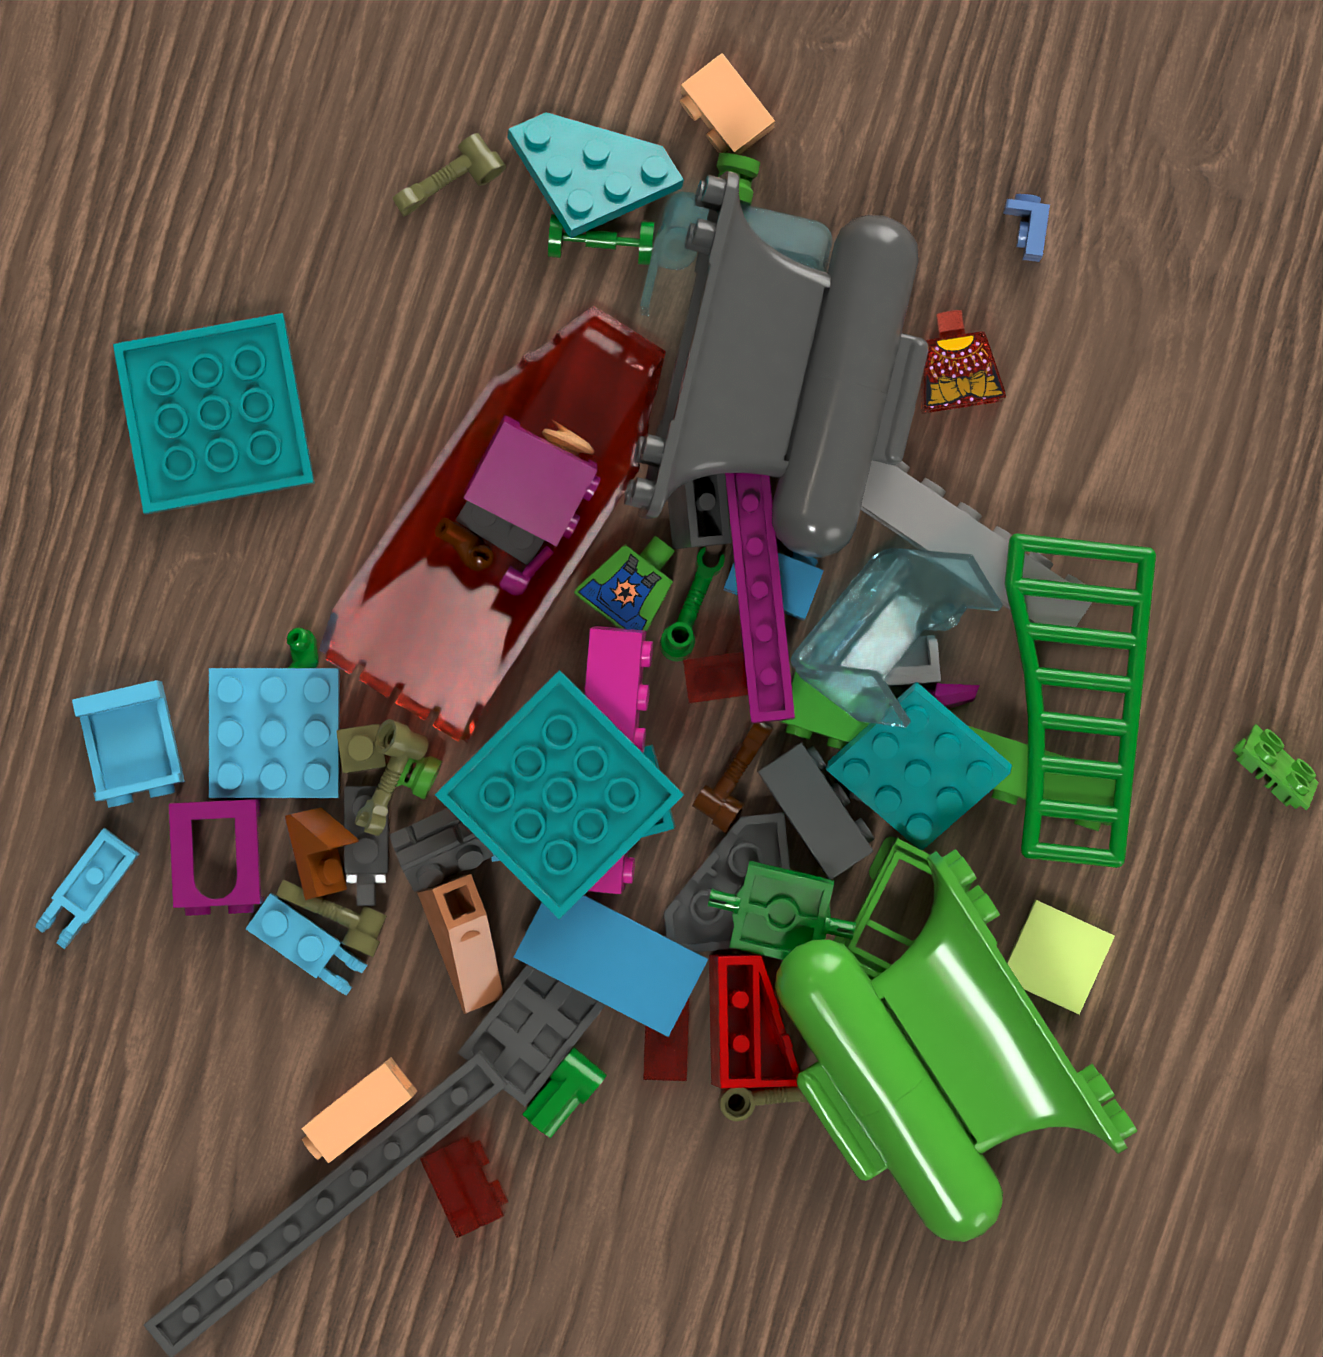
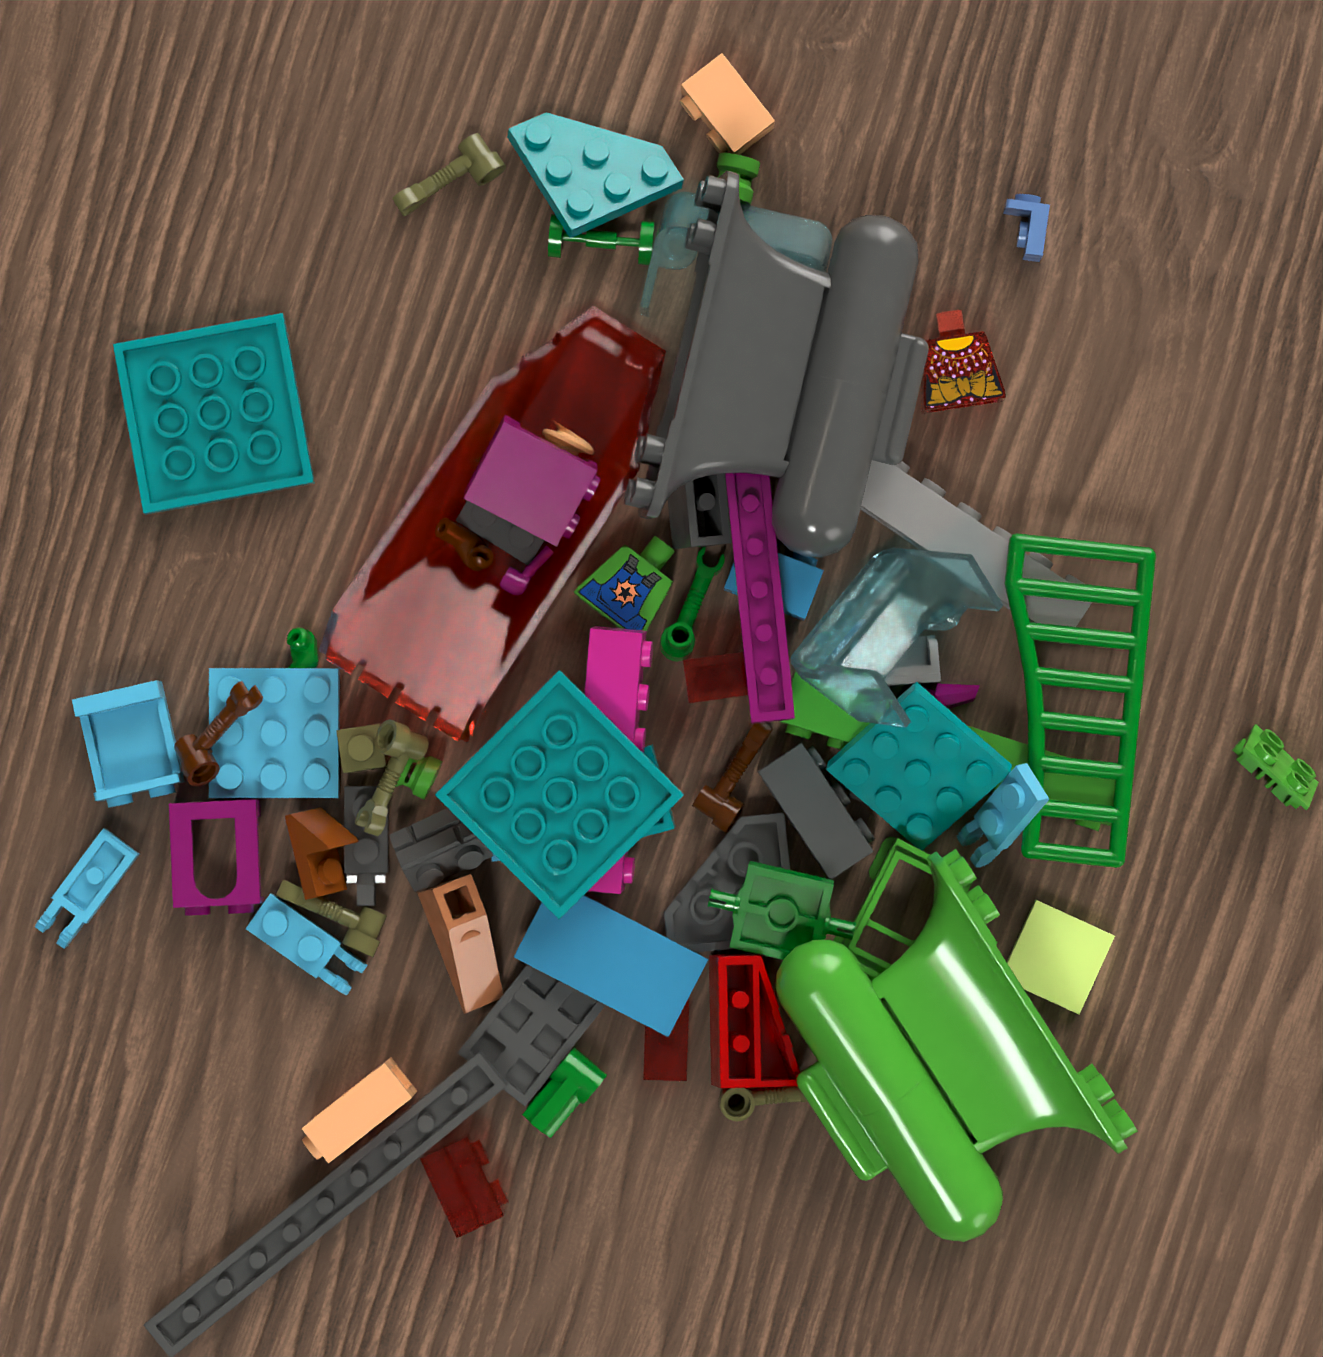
none -> reddish brown brick [174,681,263,786]
none -> medium azure hinge [957,763,1049,868]

